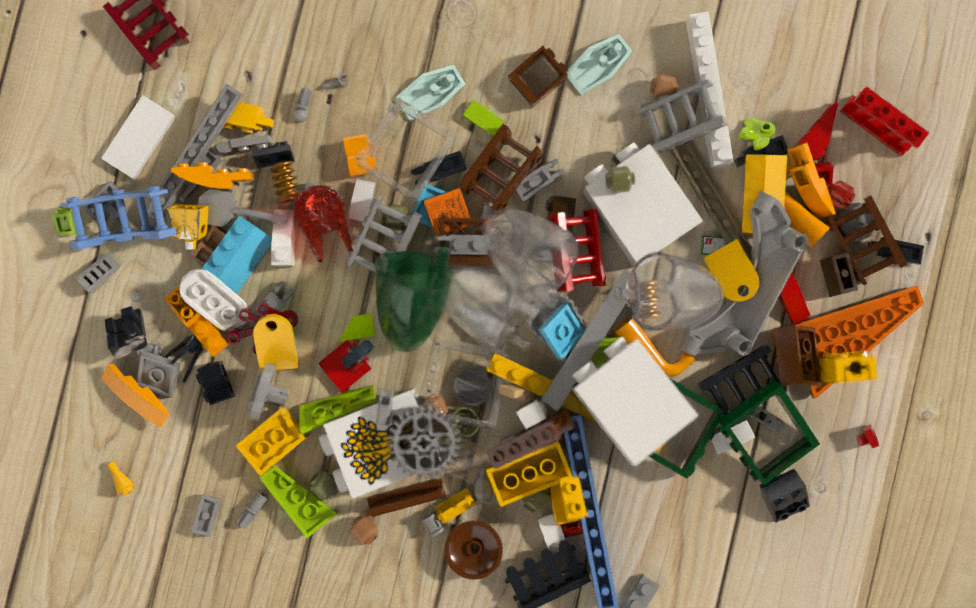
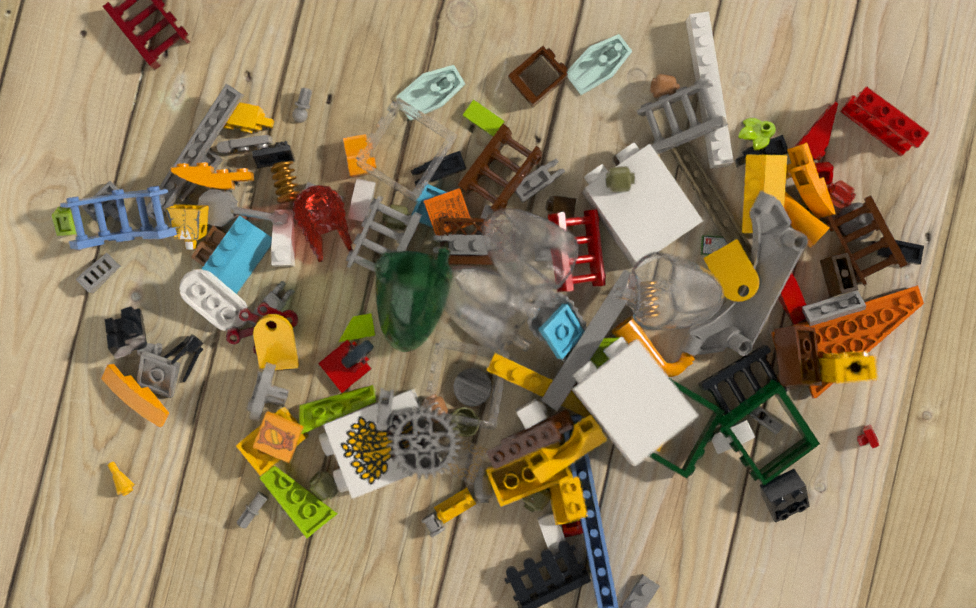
white tile [101,95,176,180] -> none
light orange slope [164,286,229,357] -> none
light grey plate [191,494,222,537] -> none
black brick [196,361,236,405] -> none
light grey hand [323,73,349,89] -> none
medium nougat head [350,516,378,545] -> none
reddish brown fence [364,478,446,517] -> none
reddish brown dish [444,520,503,580] -> none
tan slope [498,385,537,402] -> none
none -> light orange tile [253,411,304,463]
none -> yellow arch [525,414,607,483]
none -> light grey plate [802,290,866,326]

